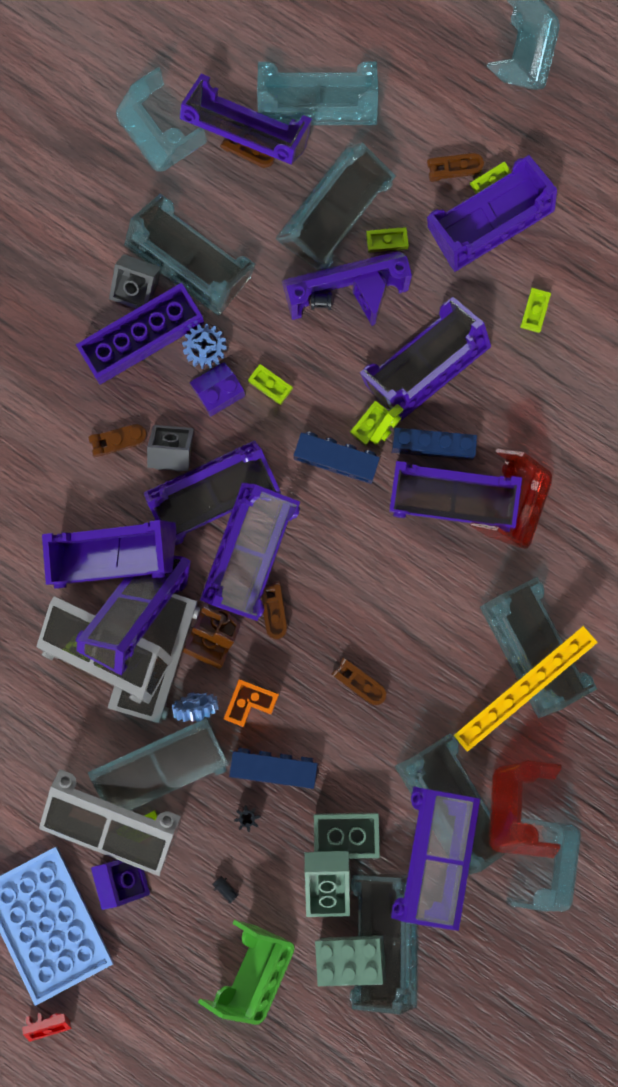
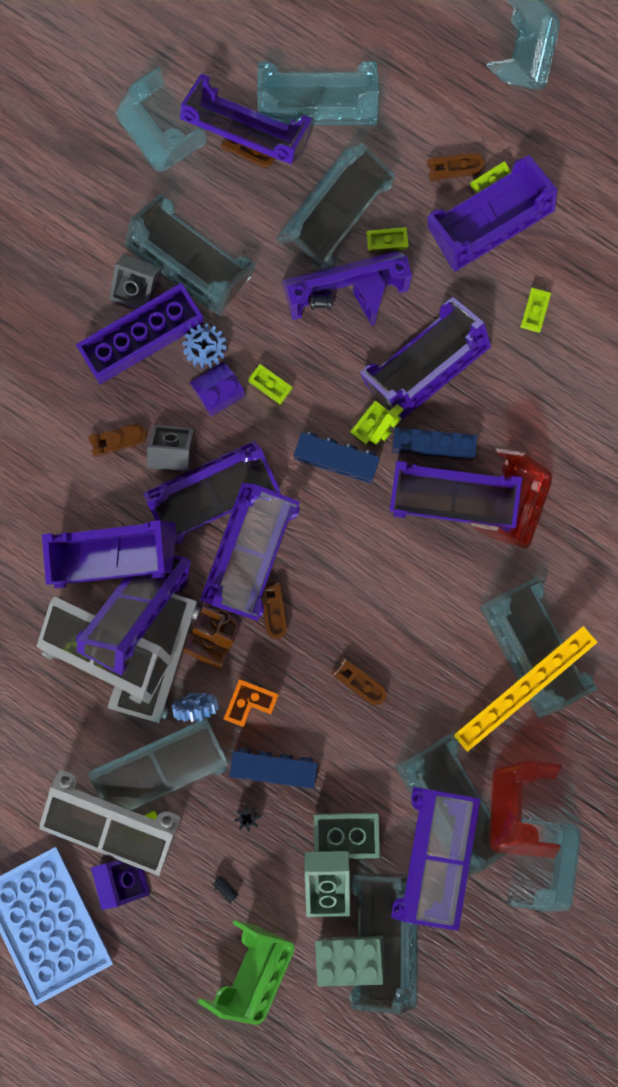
red plate [22,1013,71,1042] -> none

